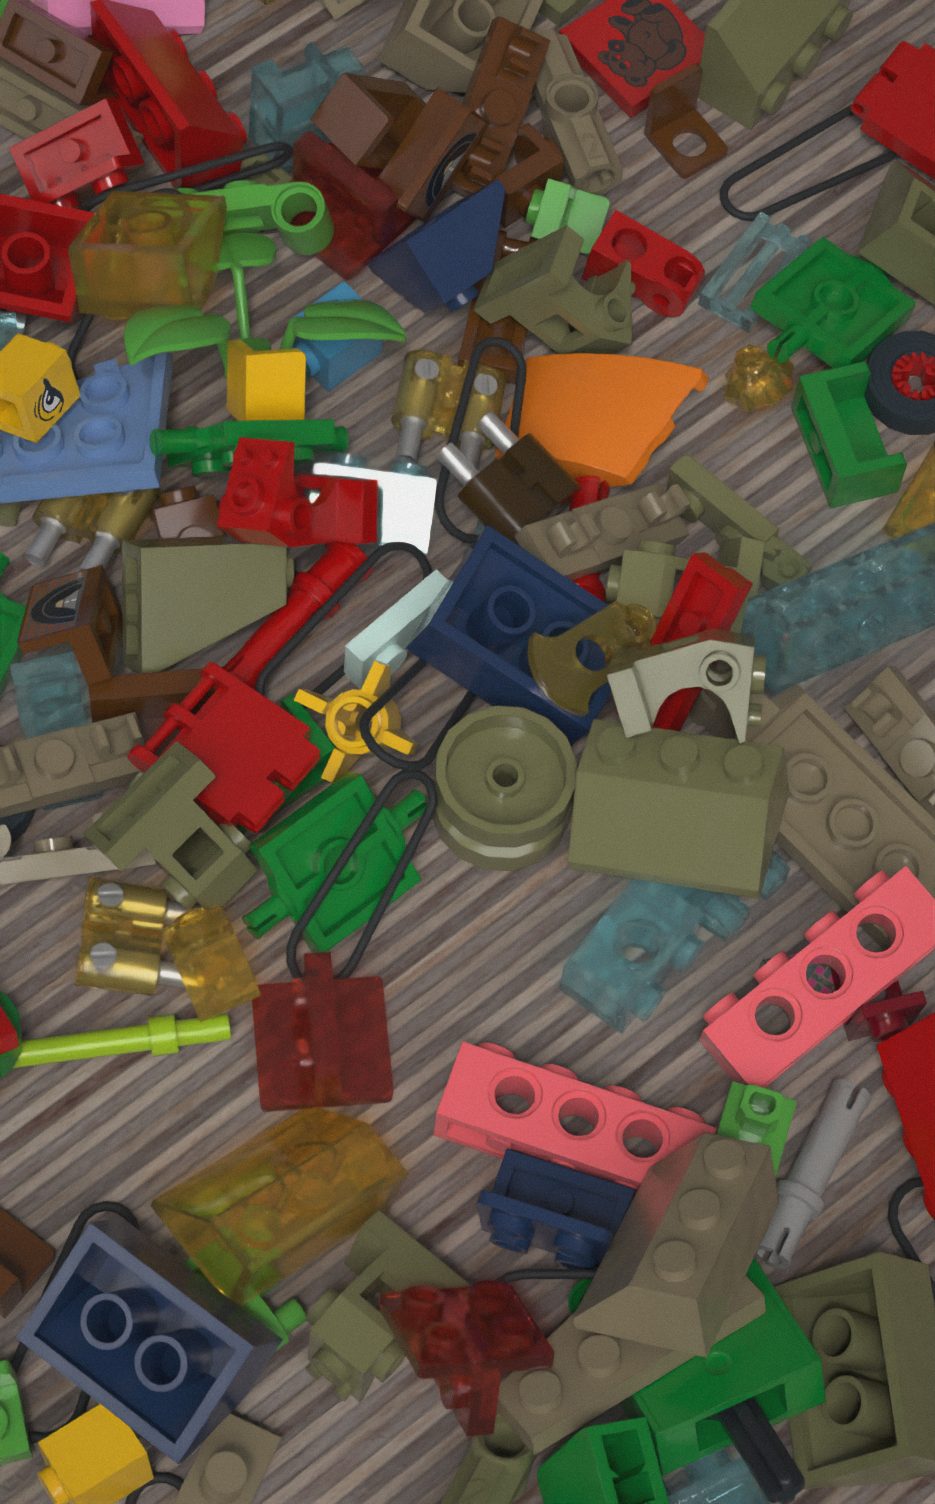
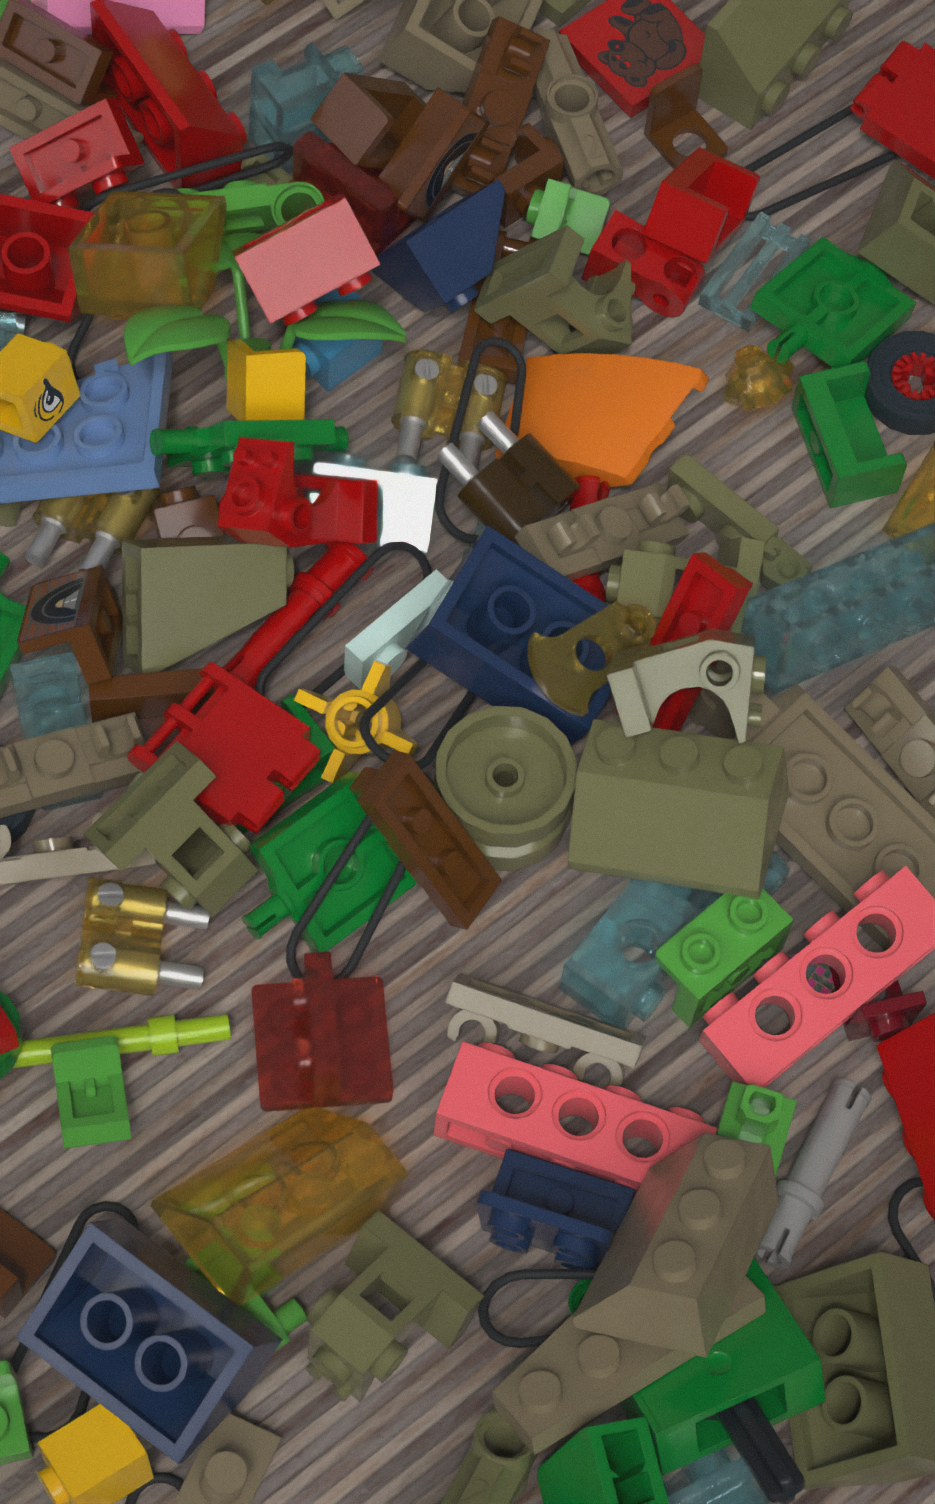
clear yellow bracket [161,905,261,1022] -> none
clear red bracket [379,1280,555,1437] -> none
none -> bright green bracket [51,1036,131,1149]
none -> slope [232,193,381,326]
none -> reddish brown plate [349,751,502,930]
none -> dark tan plate [446,973,647,1087]
none -> red panel [642,147,760,264]
none -> bright green bracket [655,888,794,1028]

